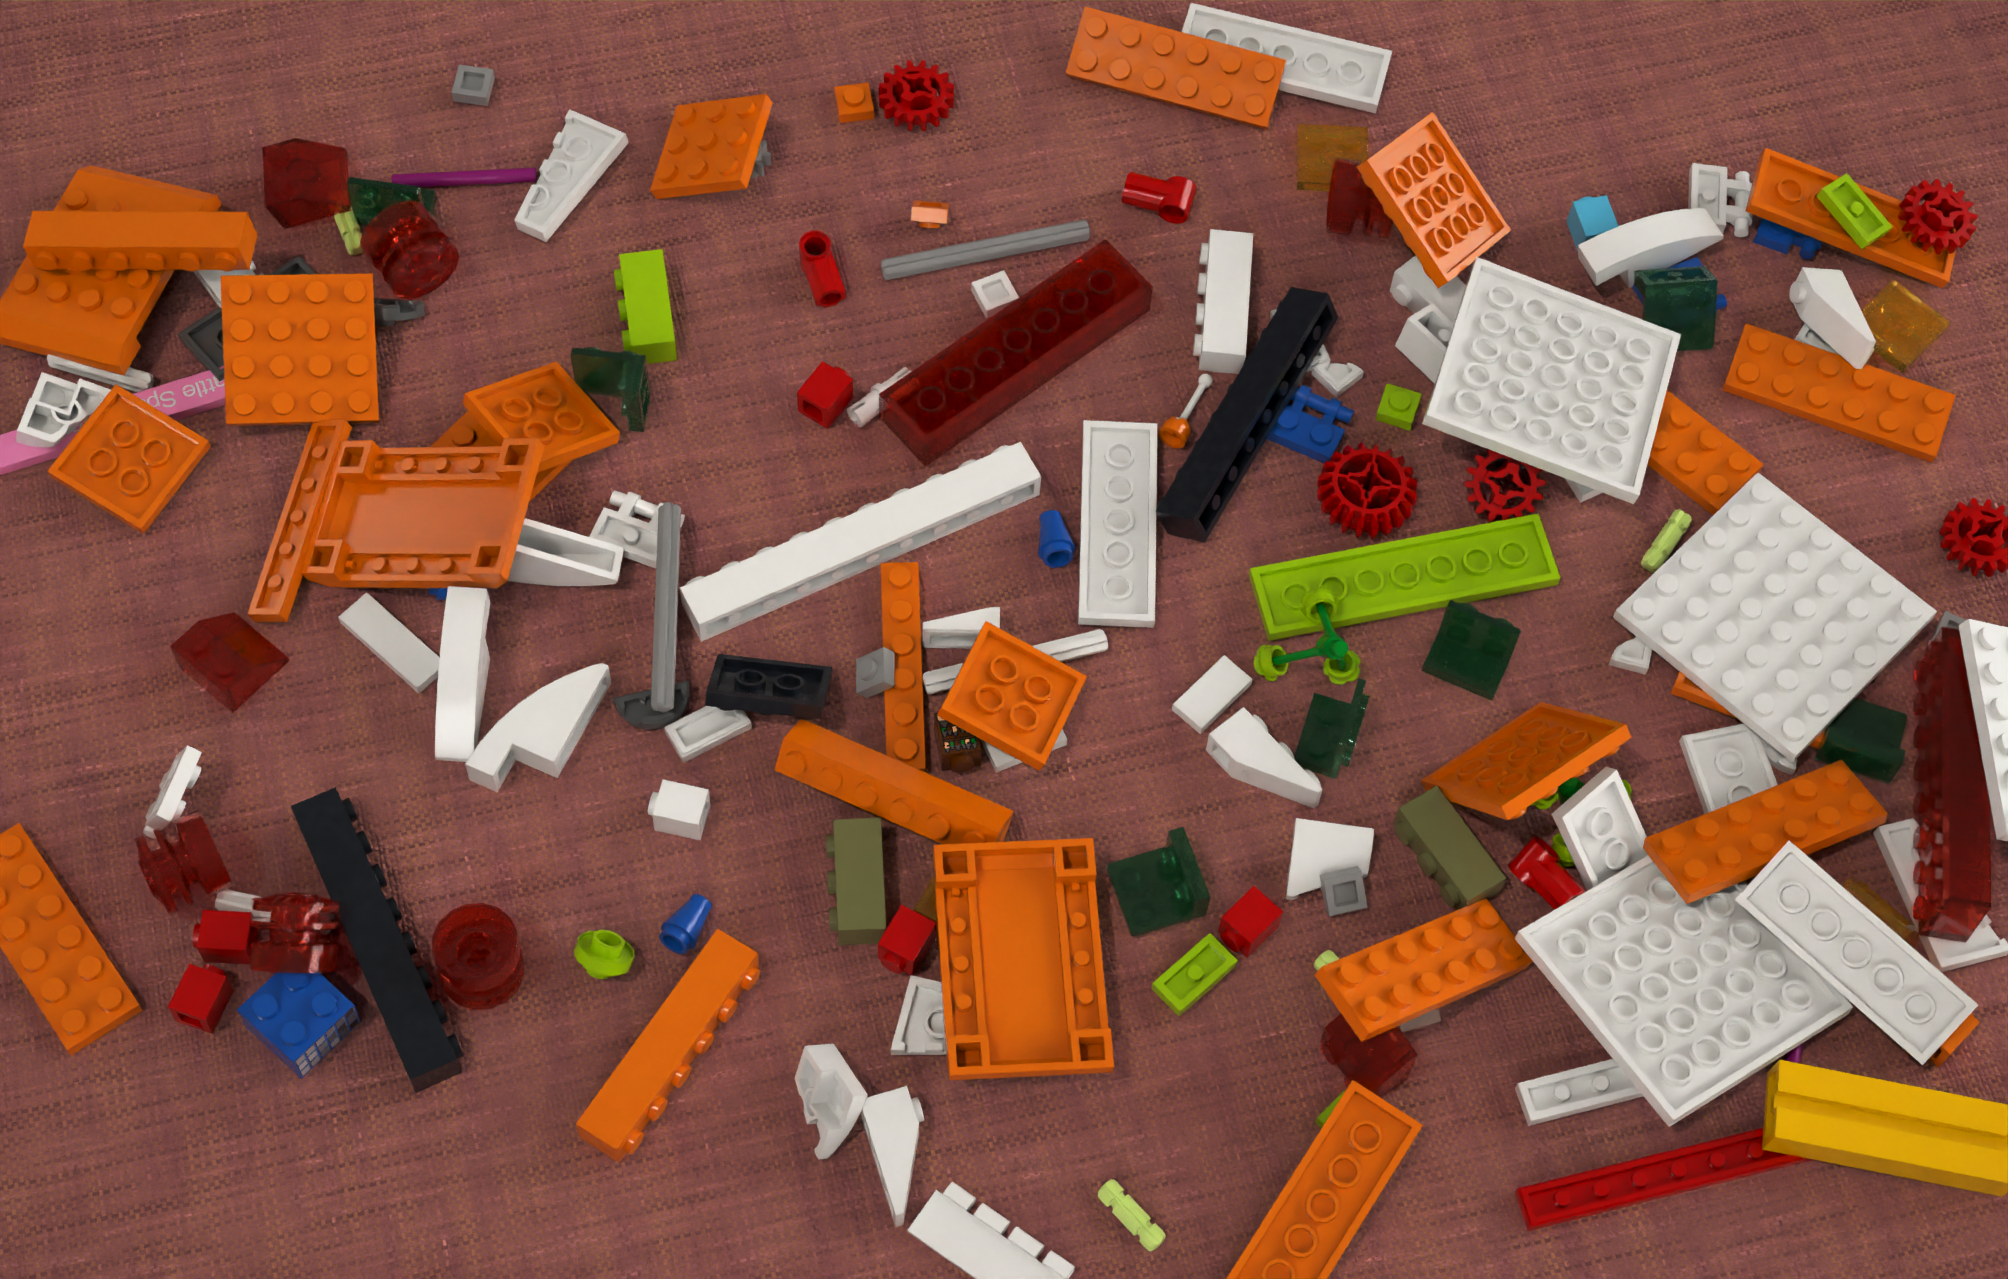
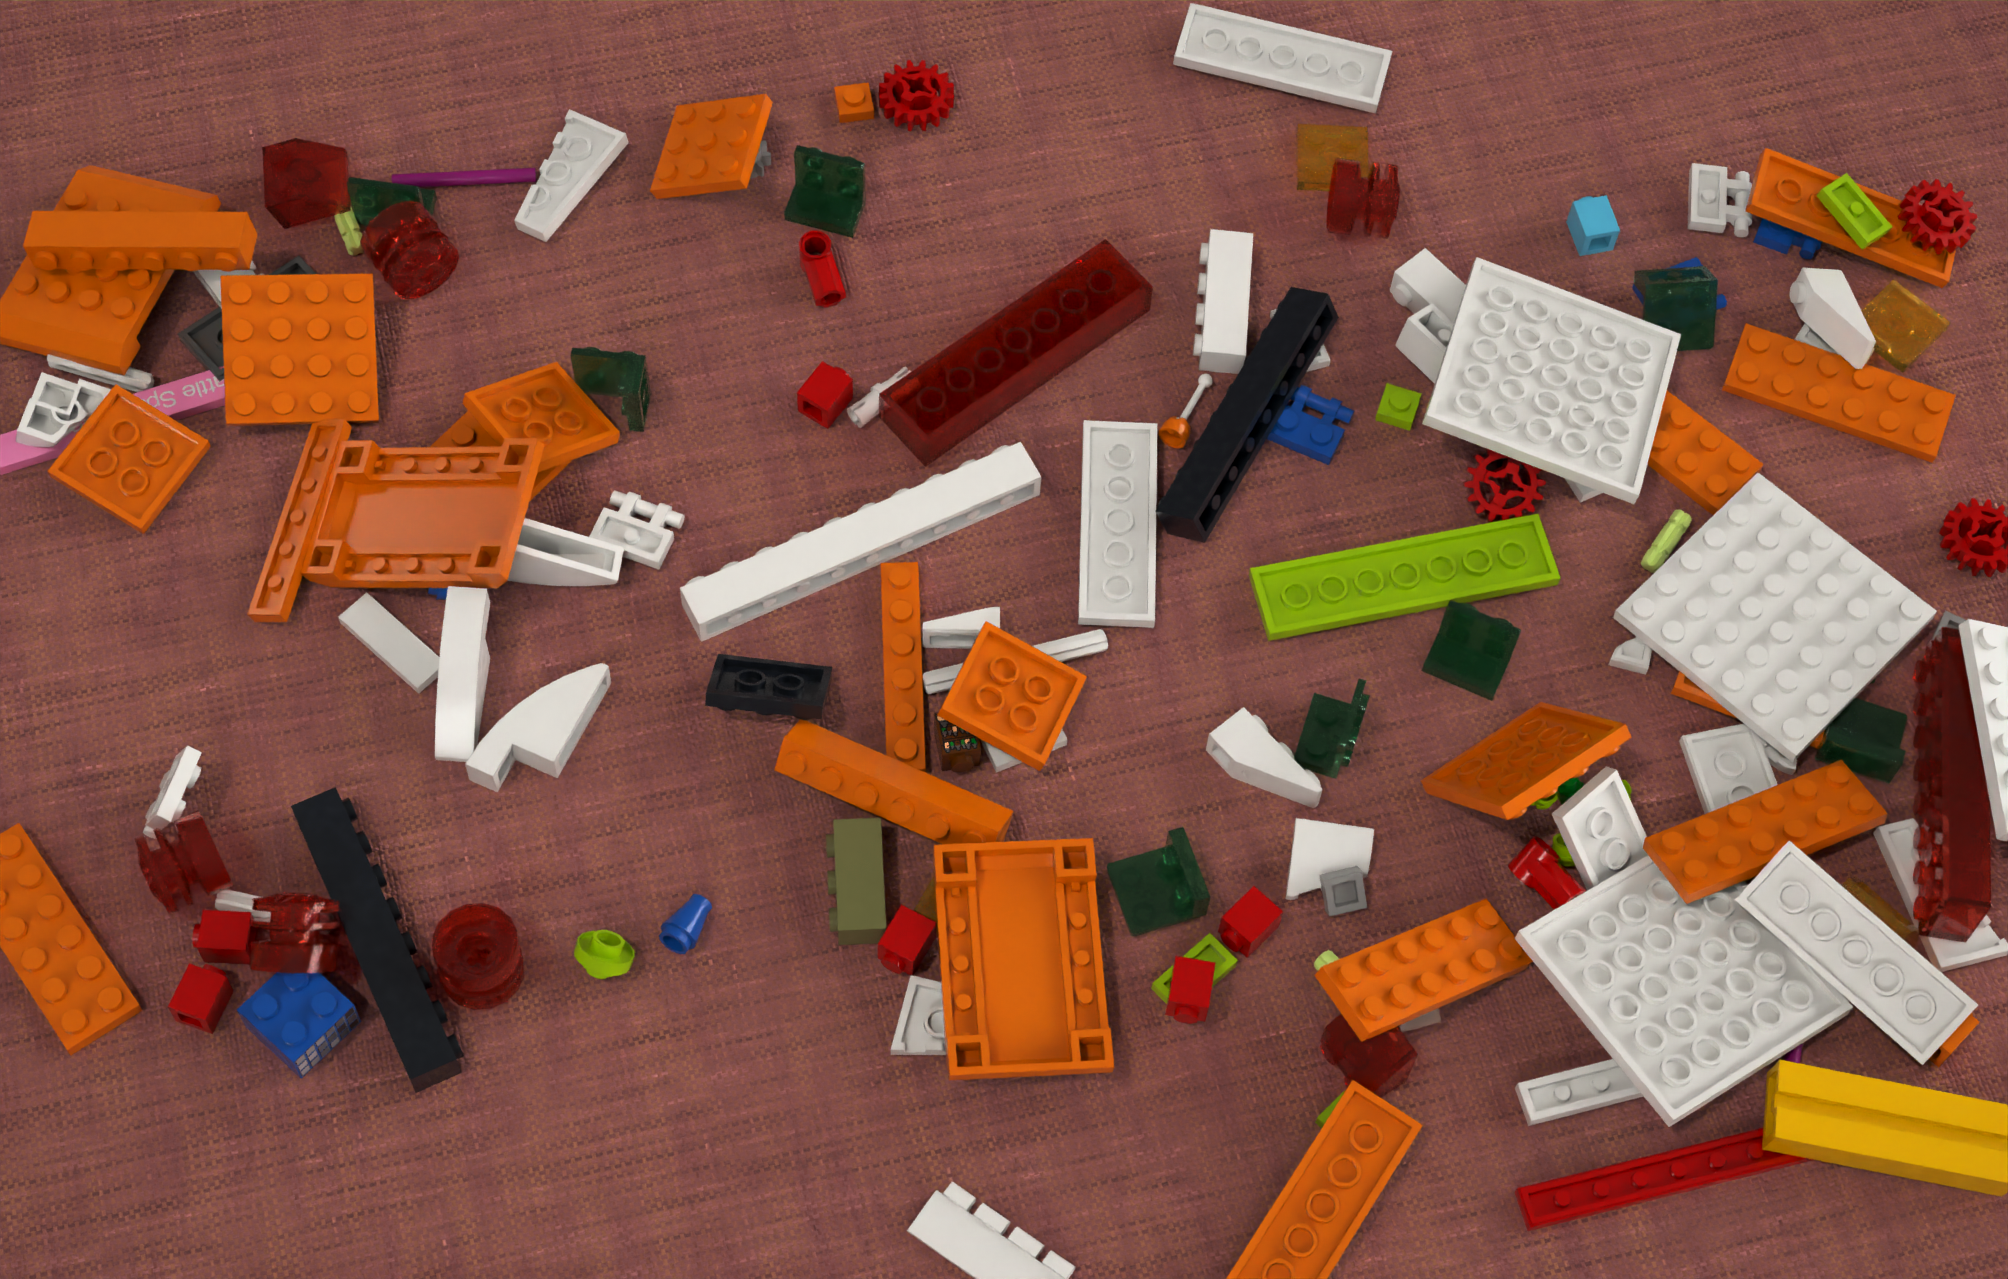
clear red slope [170,612,289,713] -> none
dark grey plate [374,298,425,326] -> none
light grey plate [451,65,495,106] -> none
orange brick [576,928,761,1163] -> none
dark grey plate [613,681,690,730] -> none
lime brick [614,249,677,366] -> none
white brick [648,779,711,840] -> none
light grey axle [651,502,681,713] -> none
white tile [664,706,752,763] -> none
white slope [795,1044,868,1160] -> none
light grey plate [856,647,894,698] -> none
white slope [860,1086,924,1227] -> none
light grey axle [880,219,1090,280] -> none
orange plate [911,200,949,228] -> none
white plate [971,270,1020,318] -> none
blue cone [1038,510,1075,568] -> none
orange plate [1065,6,1286,130] -> none
yellowish green axle [1098,1179,1166,1251] -> none
red piece [1121,172,1197,224] -> none
white tile [1172,655,1253,734] -> none
lime plant [1254,587,1360,685] -> none
white tile [1311,361,1364,398] -> none
red gear [1316,441,1418,539] -> none
orange plate [1357,112,1511,288] -> none
olive brick [1393,785,1506,910] -> none
white slope [1578,208,1724,289] -> none
none -> clear green bracket [784,145,866,238]
none -> red brick [1165,956,1216,1024]

